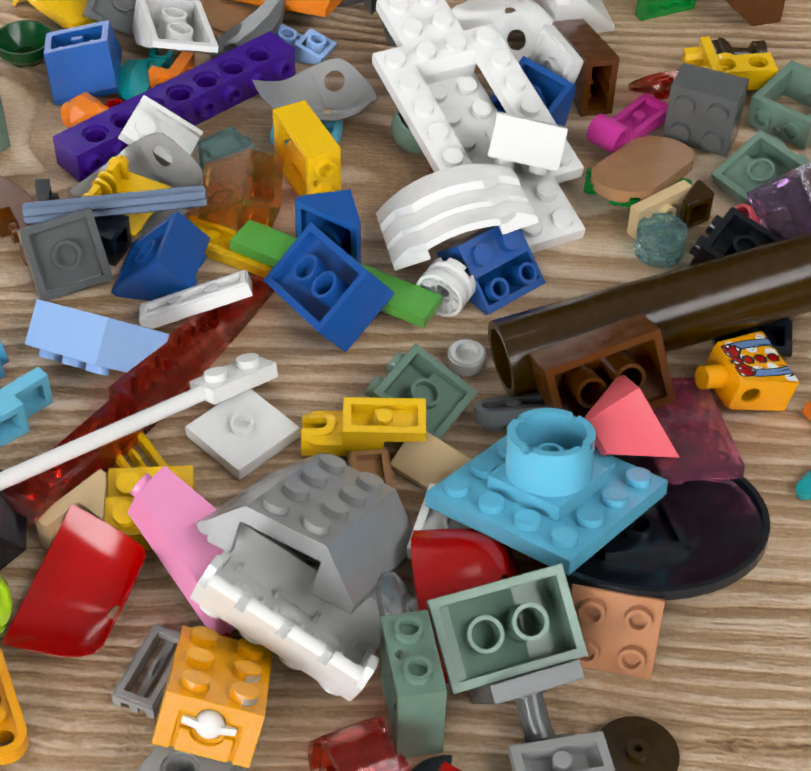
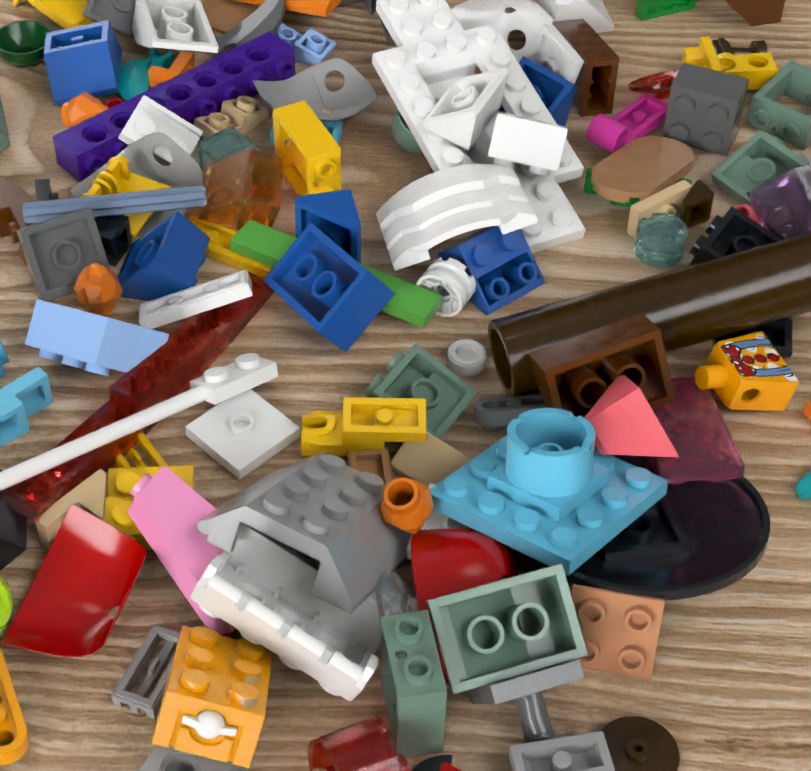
none -> orange rock [73,262,123,316]
none -> tan slope [194,96,269,145]
none -> orange rock [380,477,434,534]
none -> white slope [422,67,508,150]

